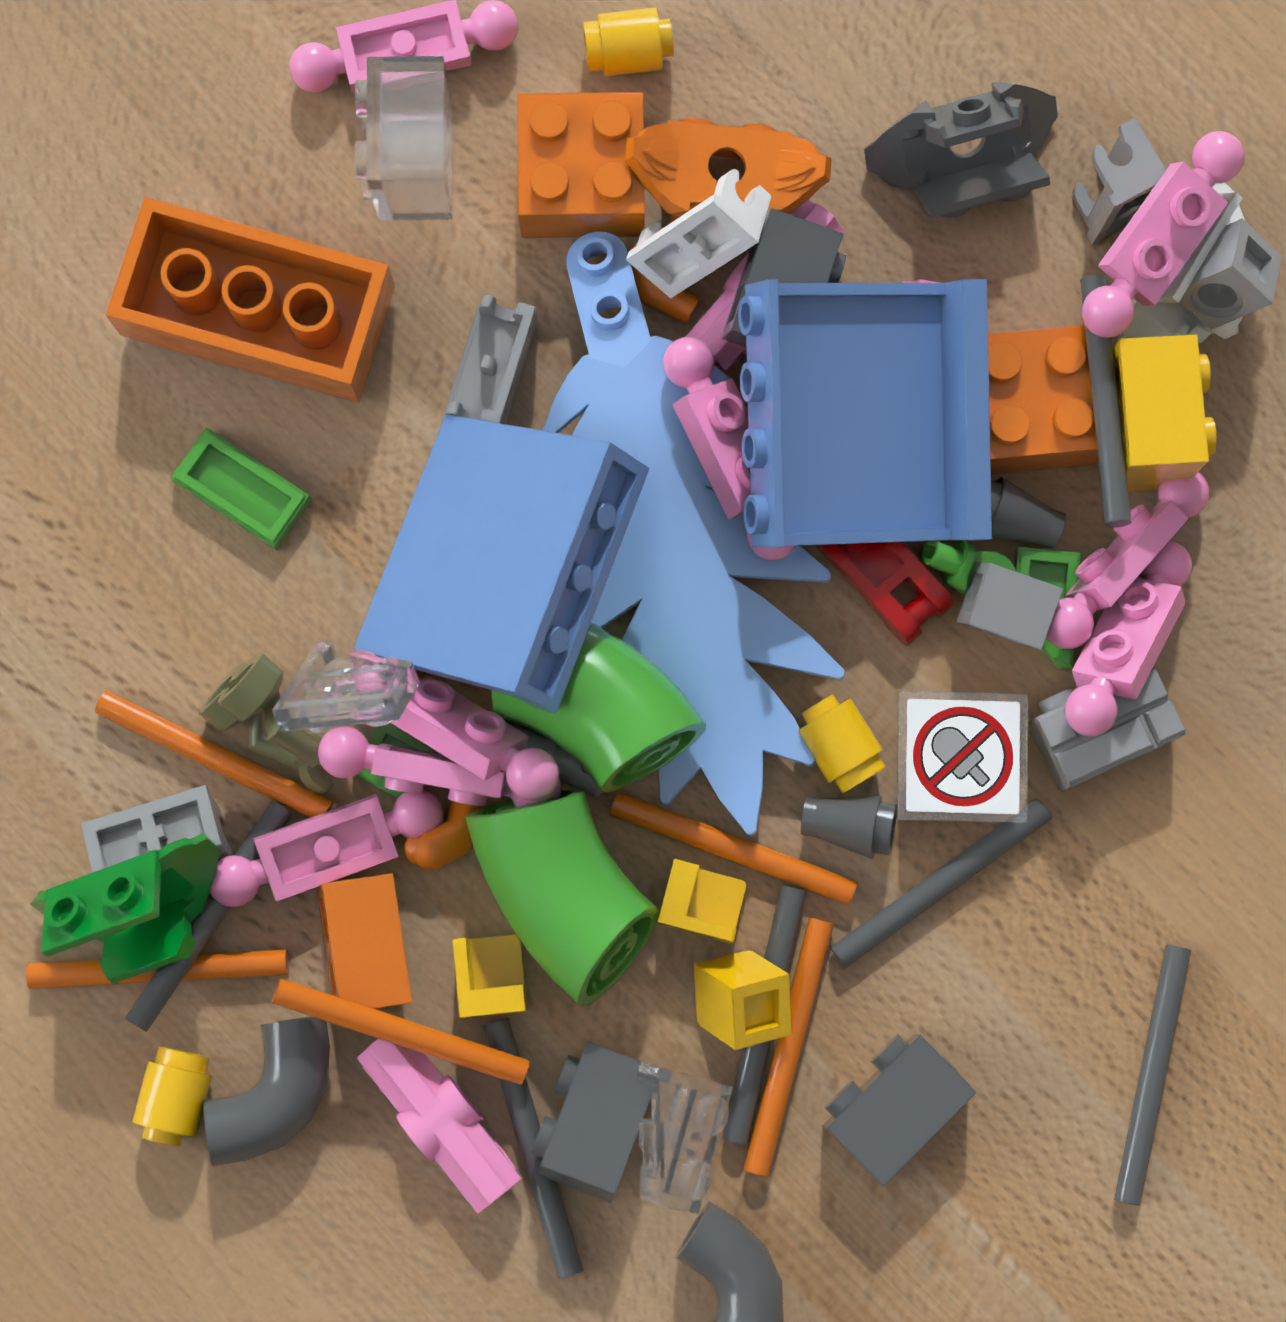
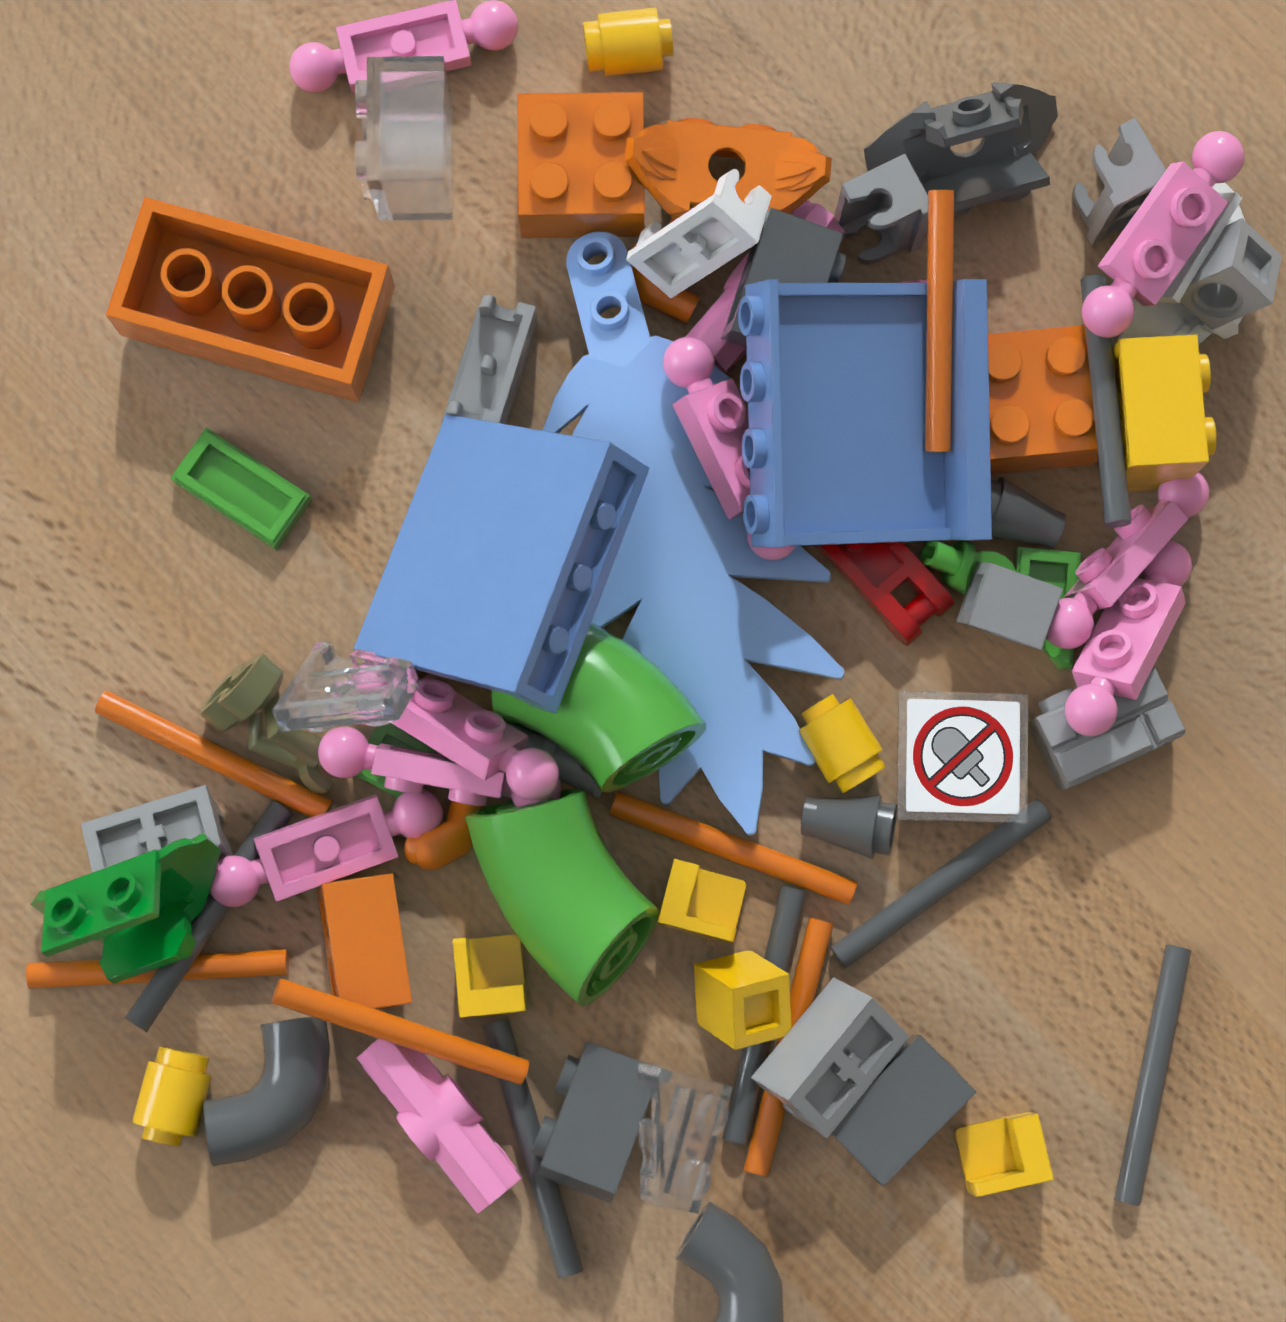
none -> light grey hinge [751,977,910,1139]
none -> light grey hinge [834,154,928,264]
none -> orange bar [925,190,954,452]
none -> yellow panel [954,1112,1054,1197]

